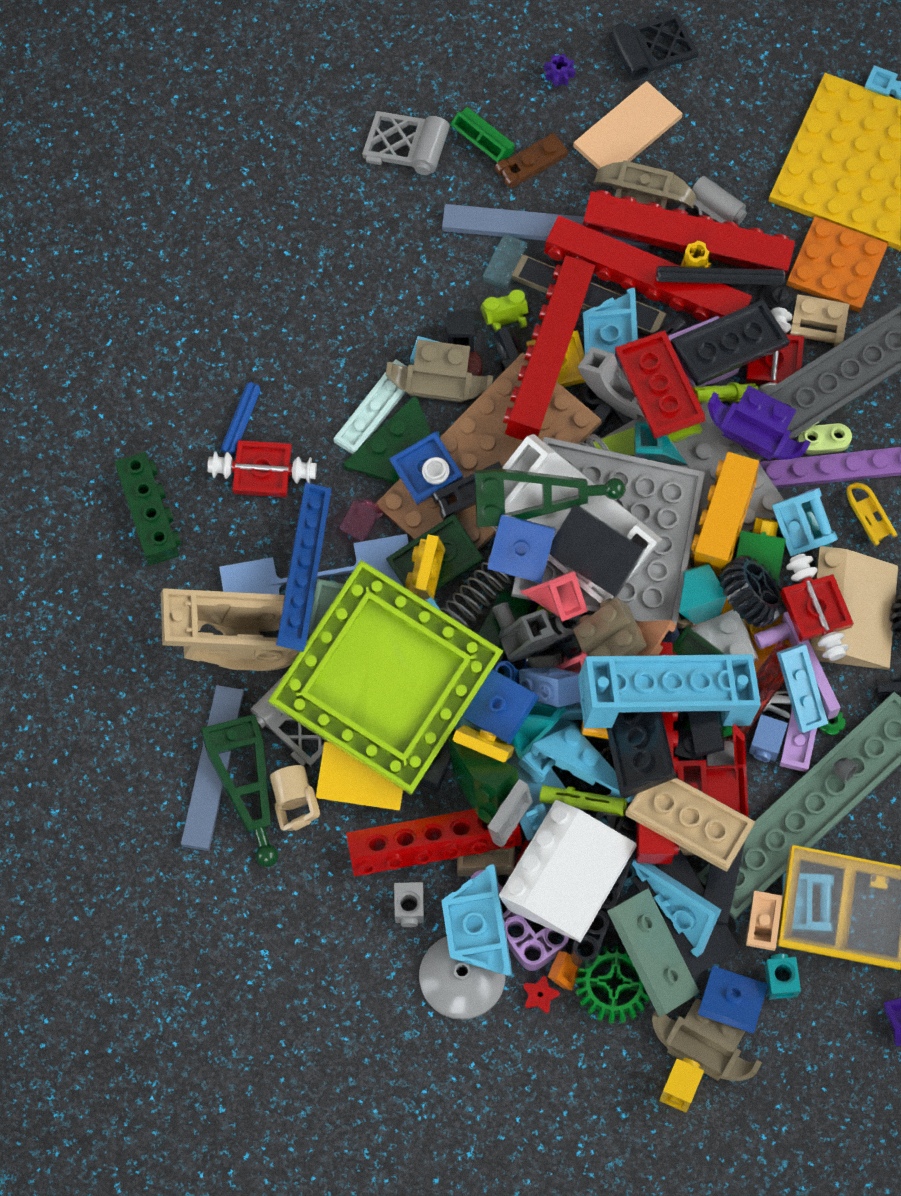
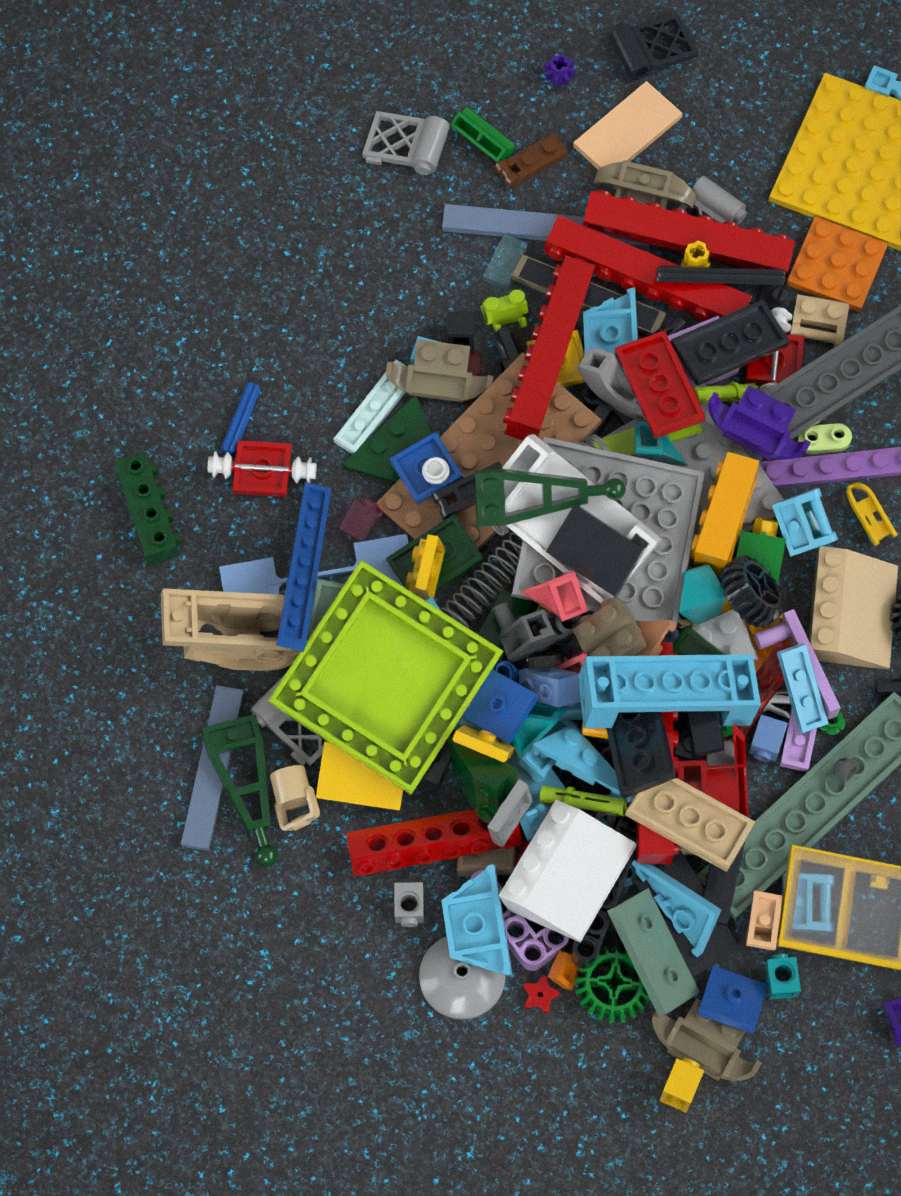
plate [487,514,556,583] -> none
red plate [780,554,854,661] -> none

